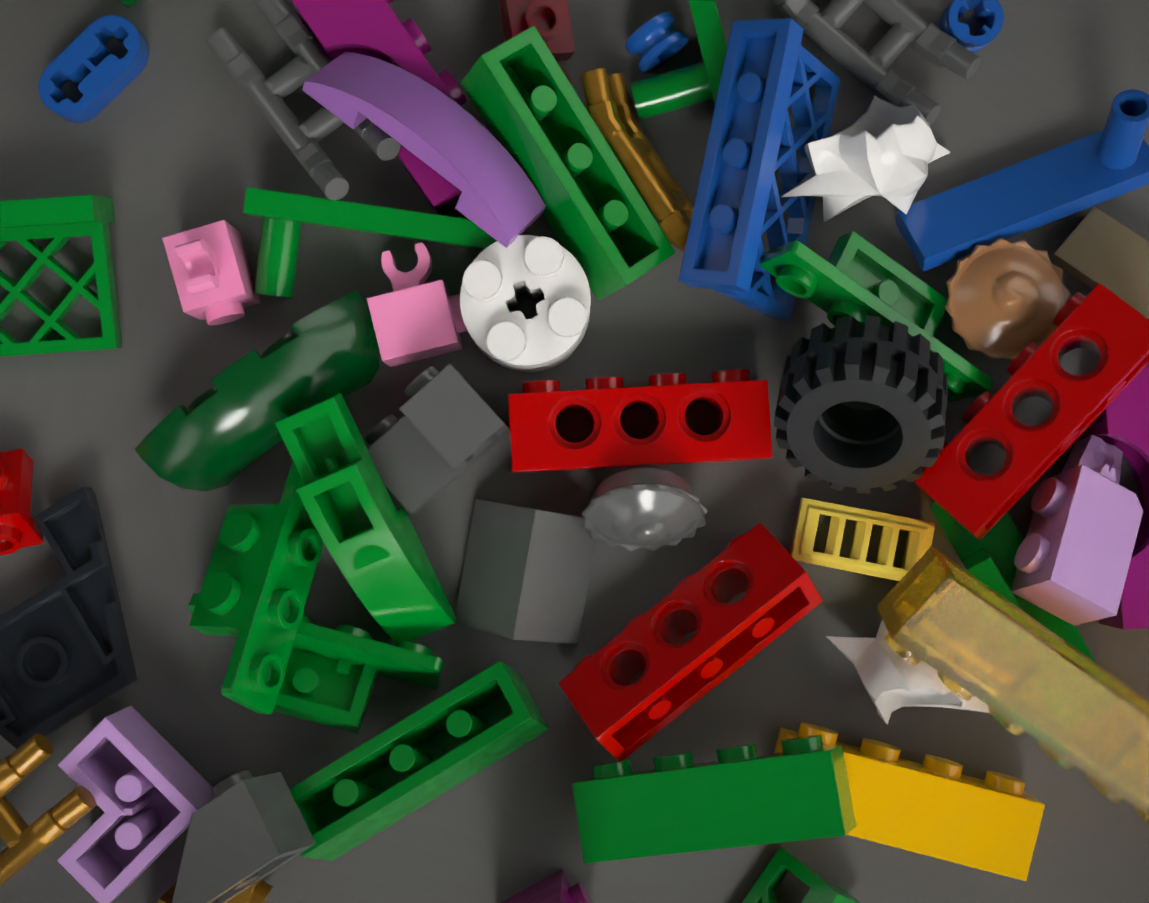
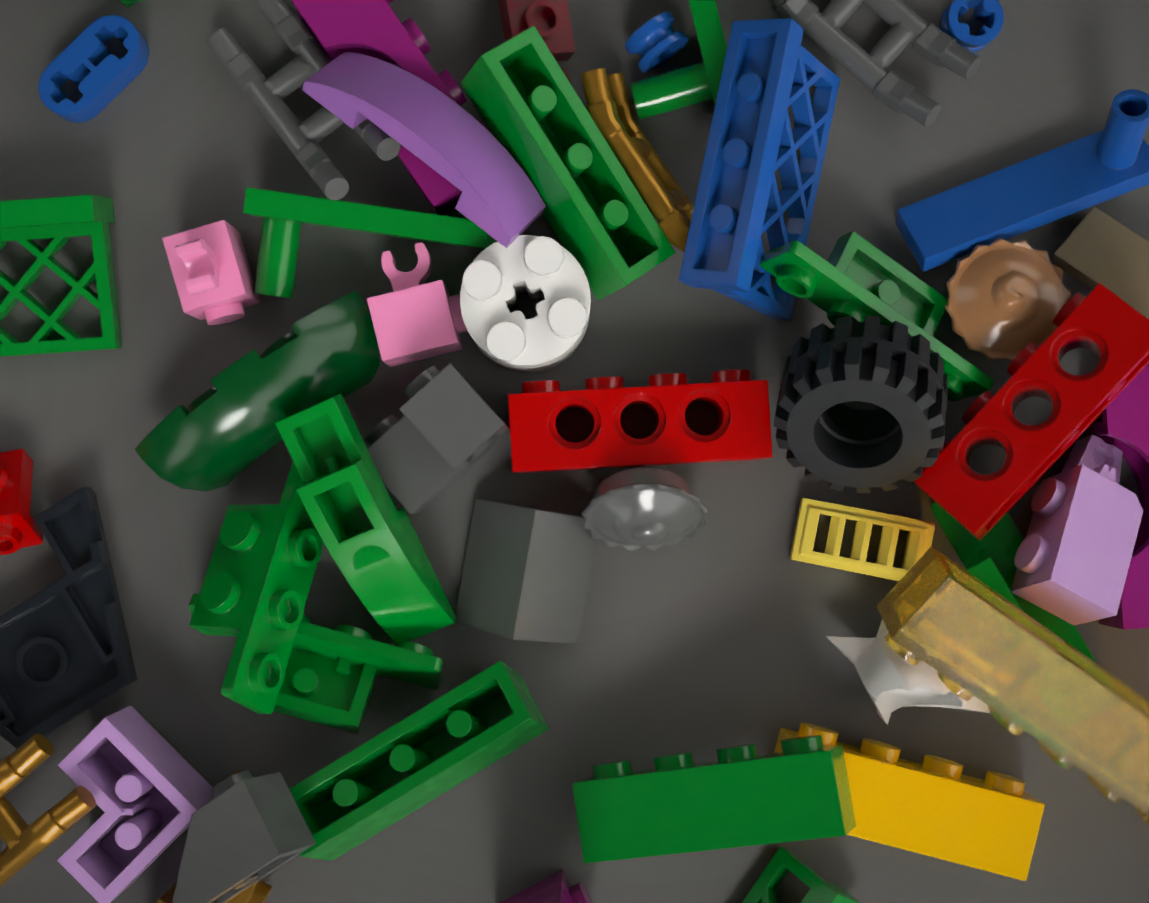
red brick [558,522,823,762] -> none
white hair [781,96,951,222] -> none

